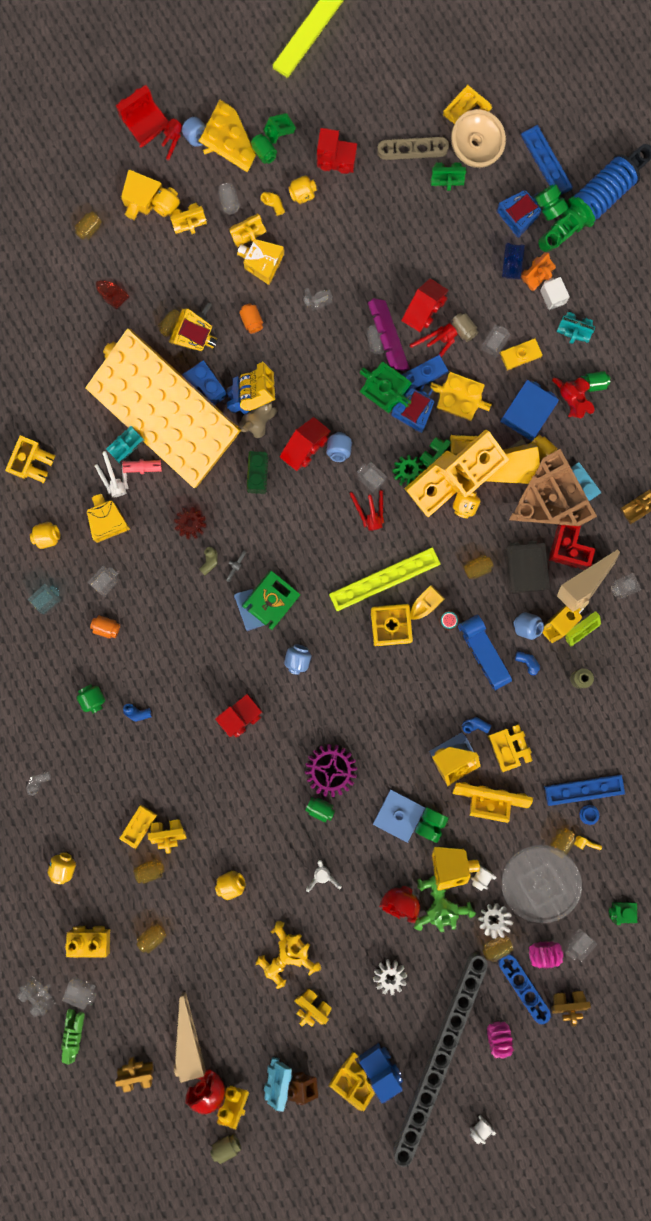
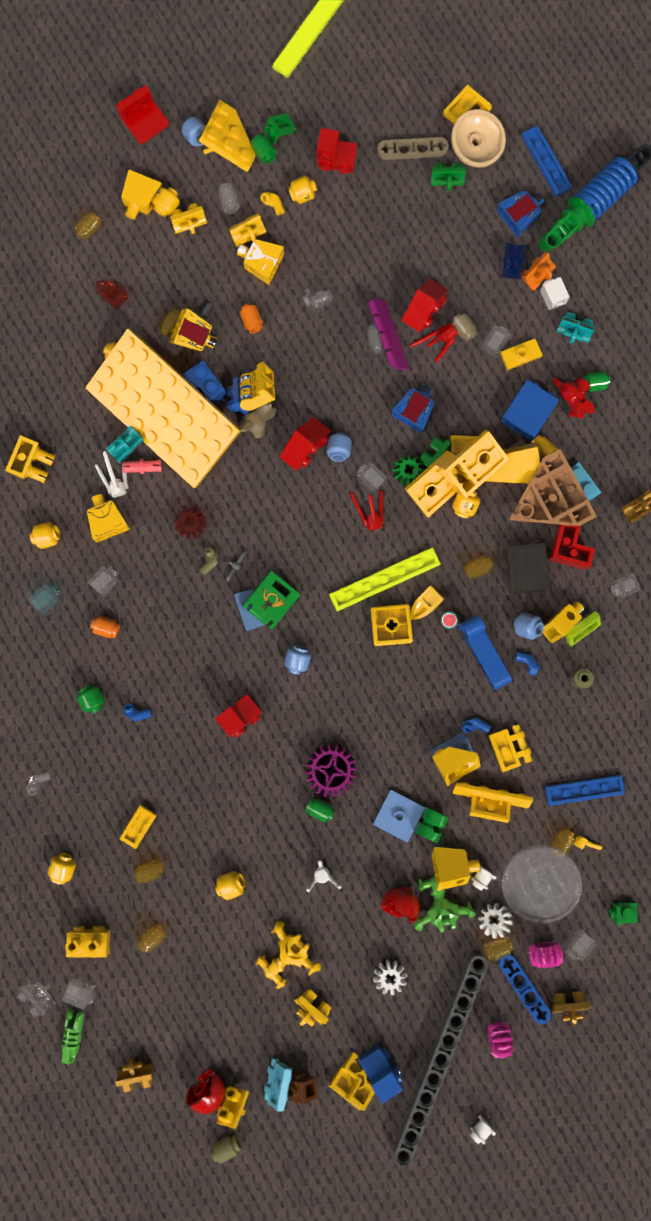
red plant [139,119,182,160] -> none
yellow hips [148,819,186,854] -> none
tan slope [174,992,206,1083] -> none
dark green brick [247,451,268,494] -> none
green plate [359,361,412,414] -> none
blue plate [402,355,448,396] -> none
yellow plate [430,372,492,421] -> none
green wheel [535,184,569,221] -> none
tan slope [557,550,620,612] -> none
blue plate [579,805,599,825] -> none

